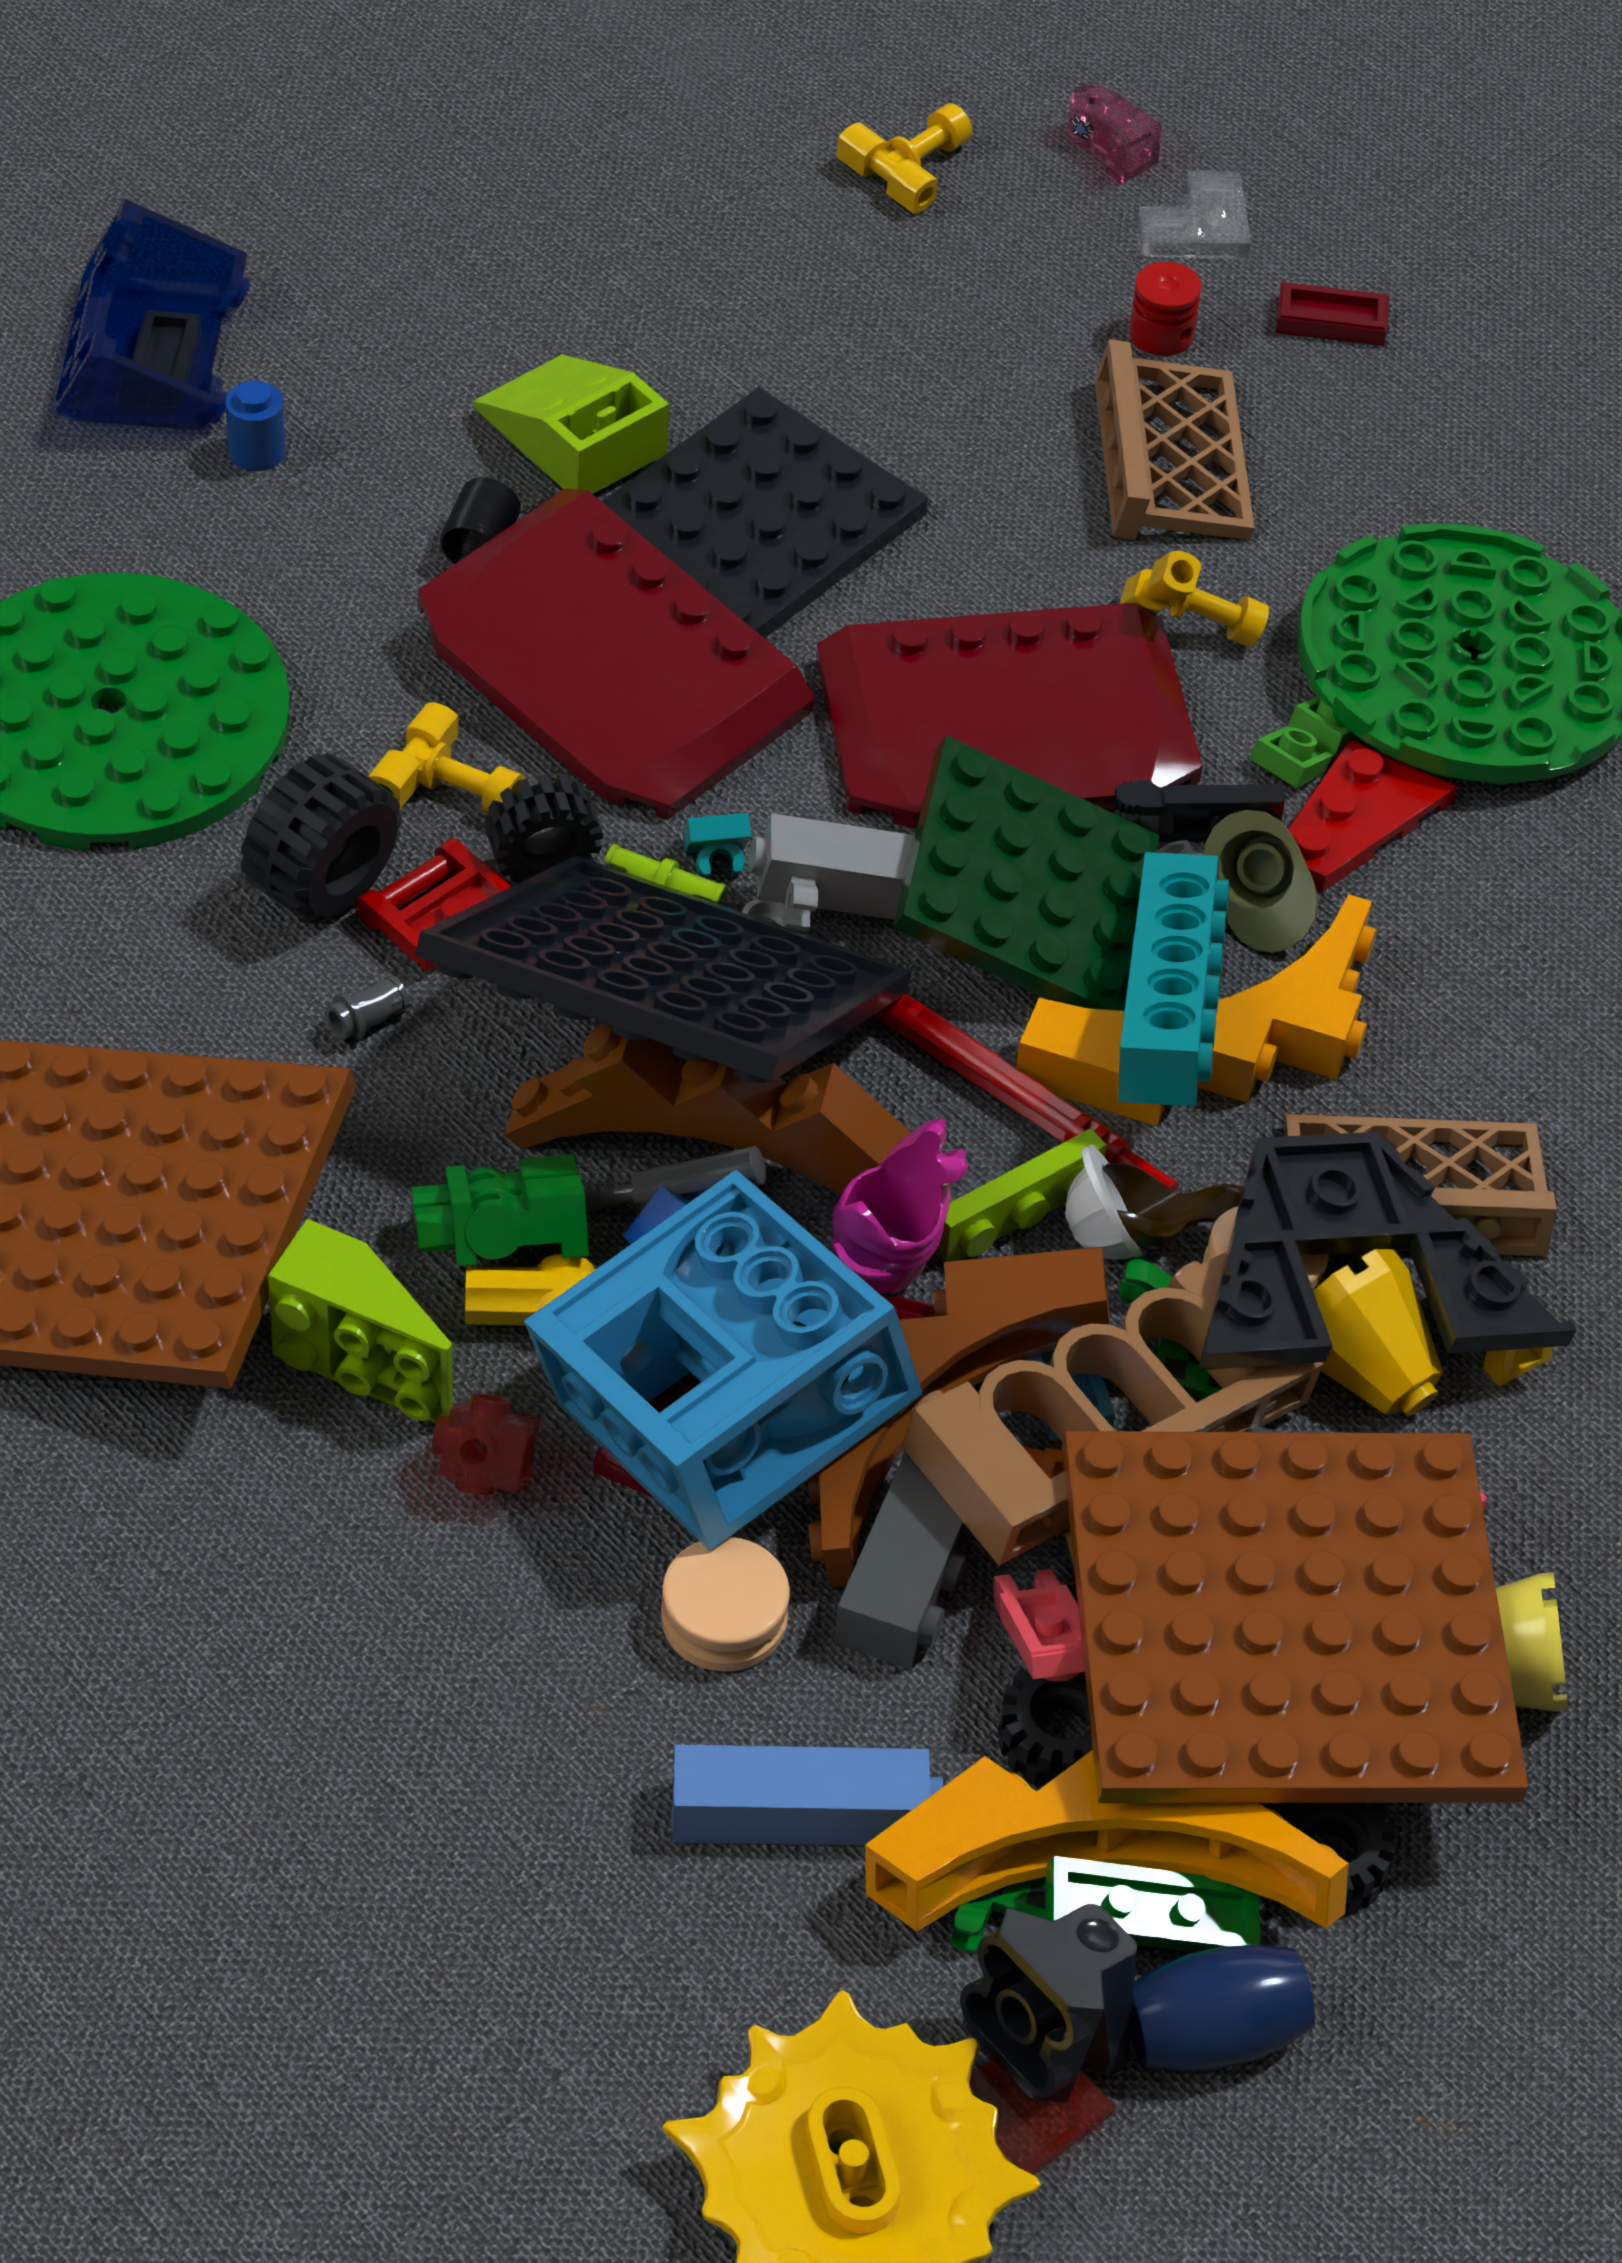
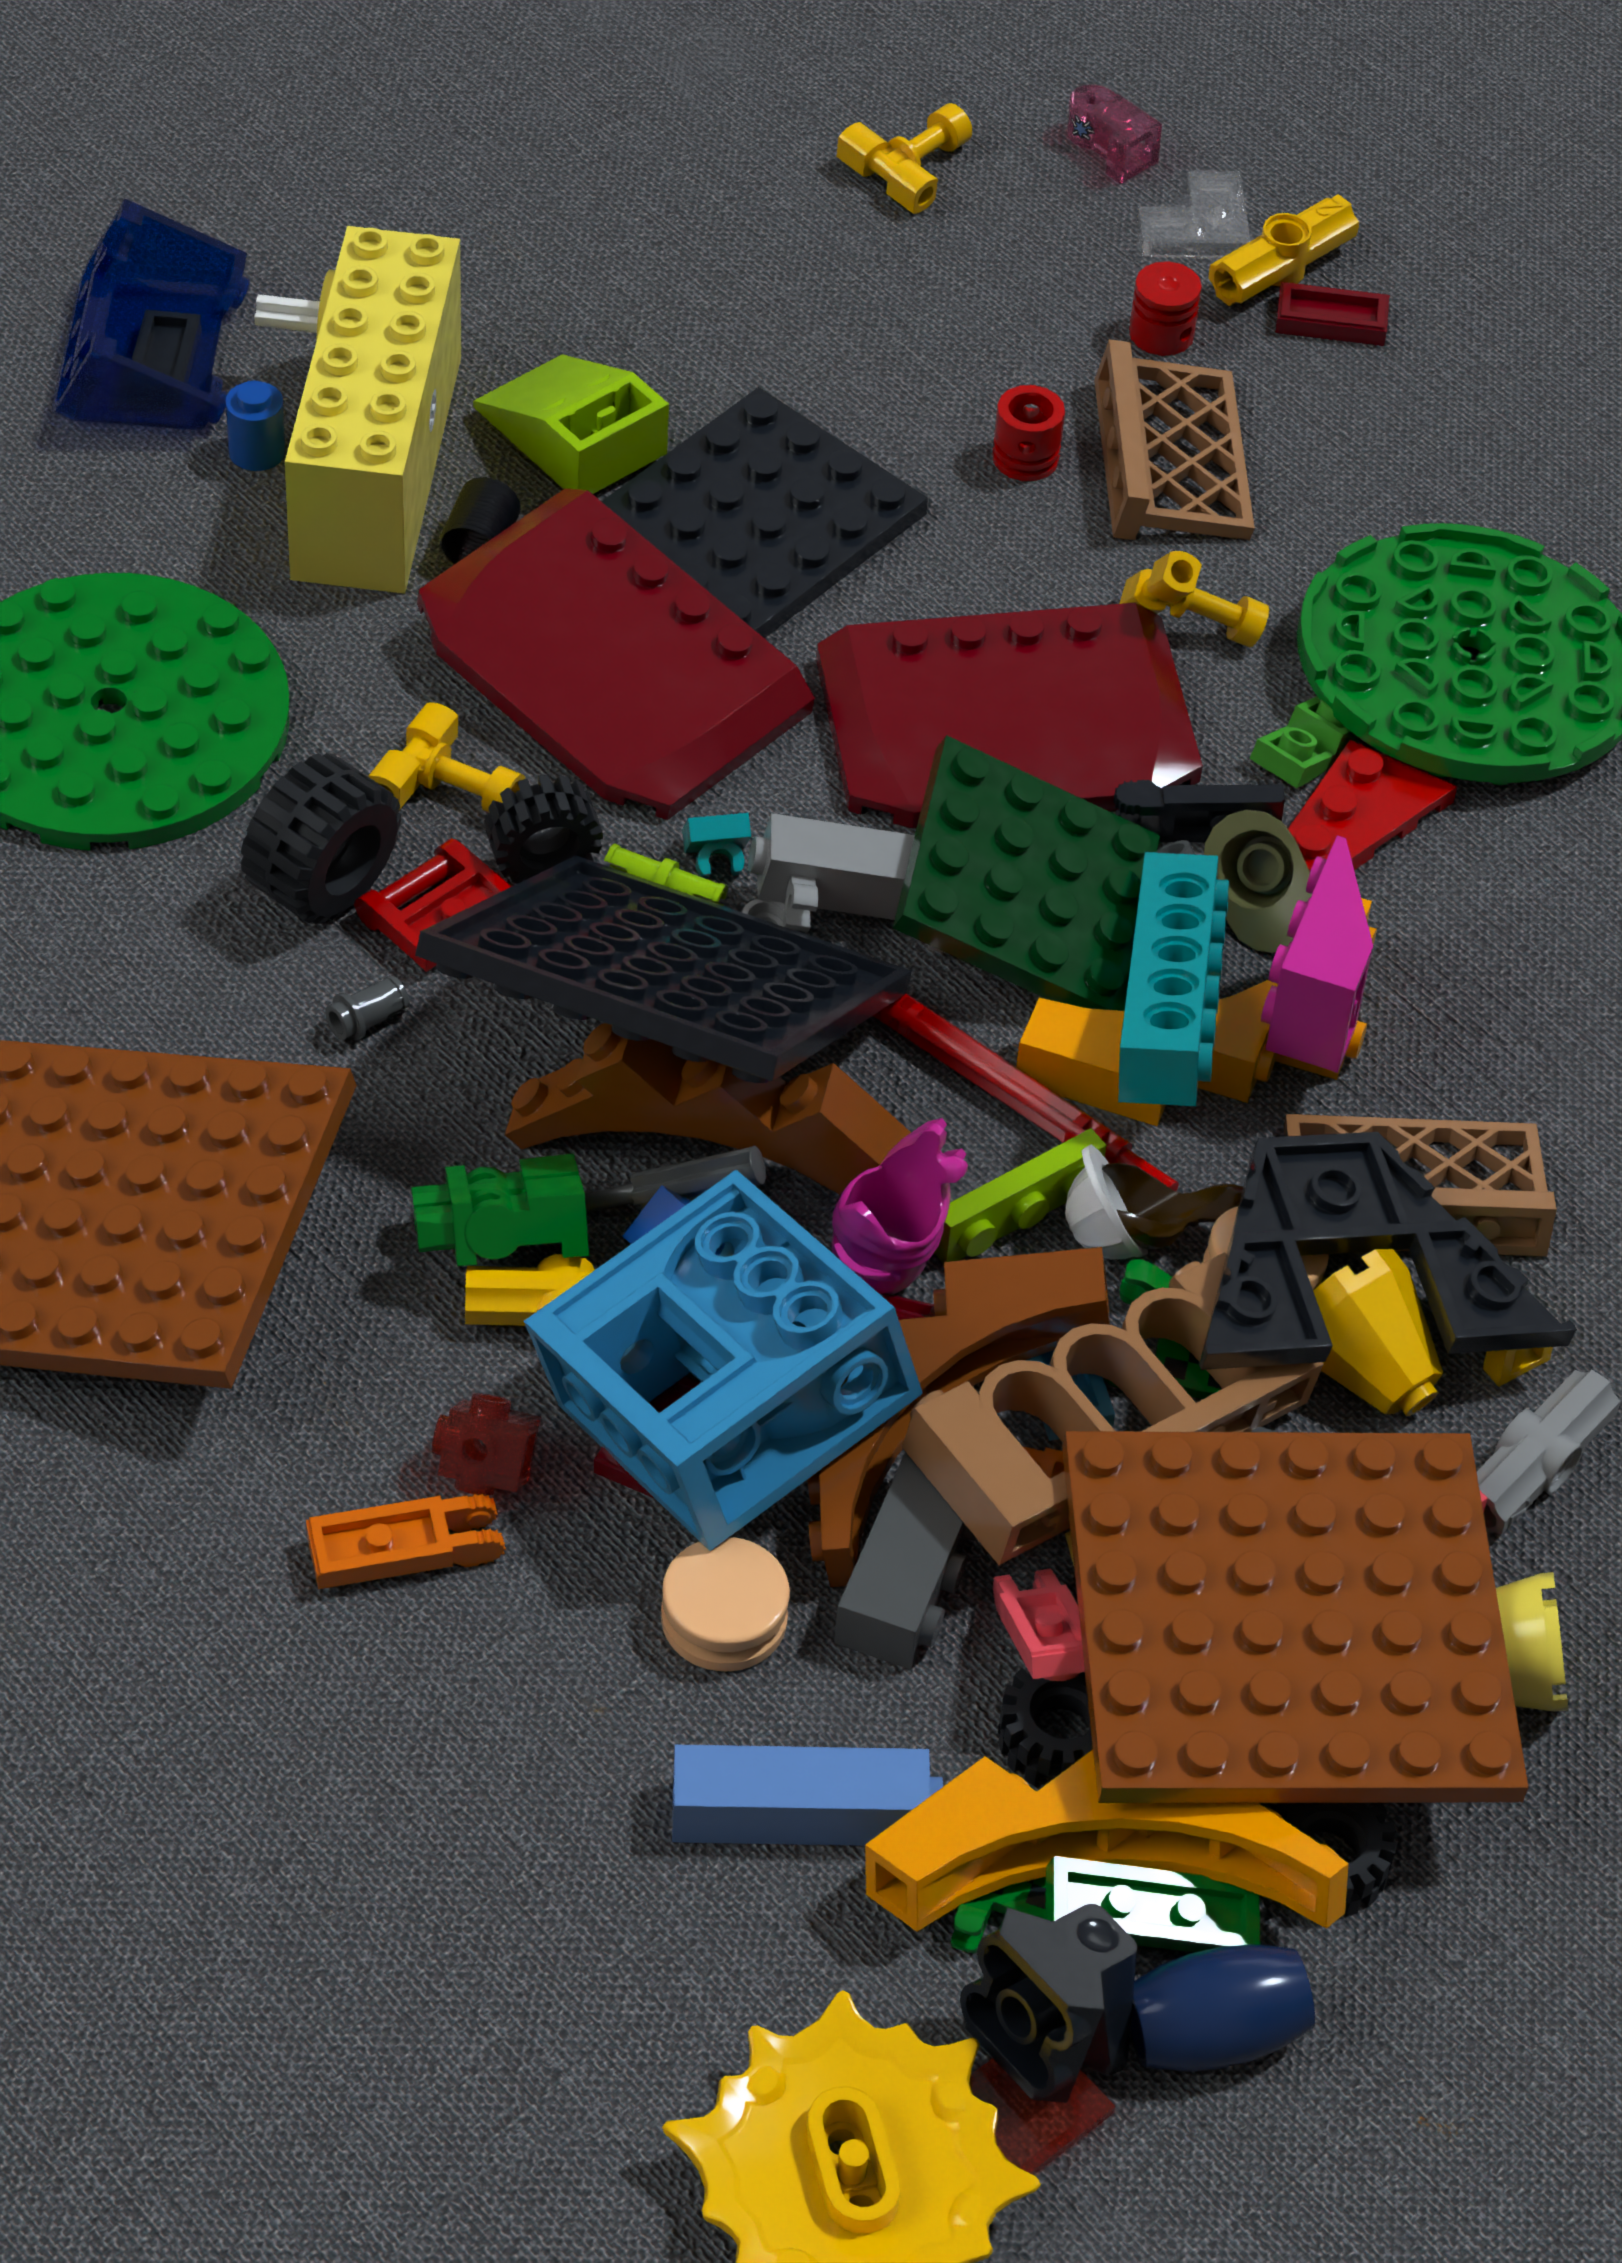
lime slope [268,1219,453,1429] -> none
none -> light yellow piece [254,226,461,594]
none -> orange hinge [306,1494,506,1589]
none -> red piece [992,385,1065,481]
none -> yellow piece [1208,194,1359,306]
none -> dark pink slope [1261,835,1373,1073]
none -> light grey piece [1477,1369,1621,1535]

